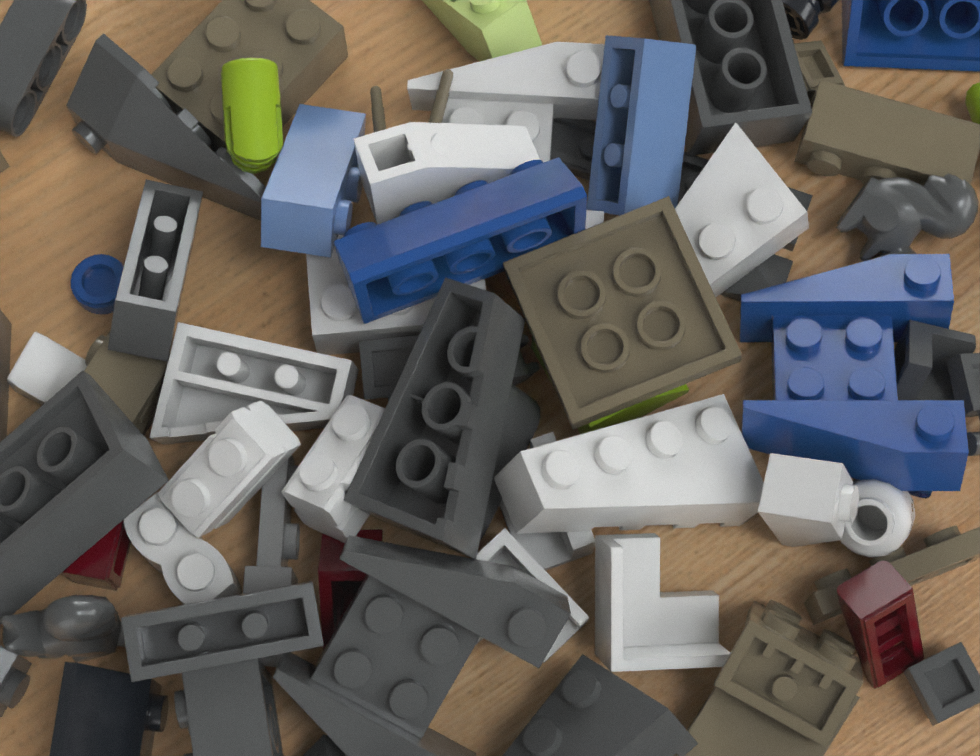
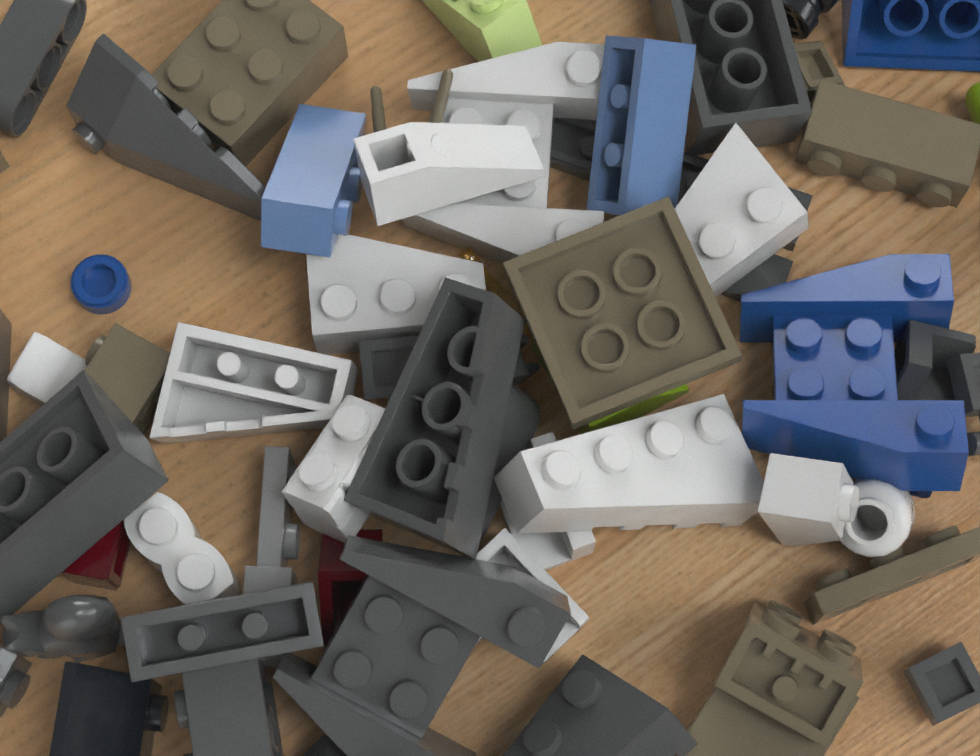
dark grey brick [108,179,203,361] -> none
white brick [158,400,301,538] -> none
lime arm [221,58,283,174] -> none
blue slope [333,157,587,324] -> none
white panel [595,533,730,672] -> none
dark grey animal [836,173,979,261] -> none
dark red slope [837,560,925,689] -> none

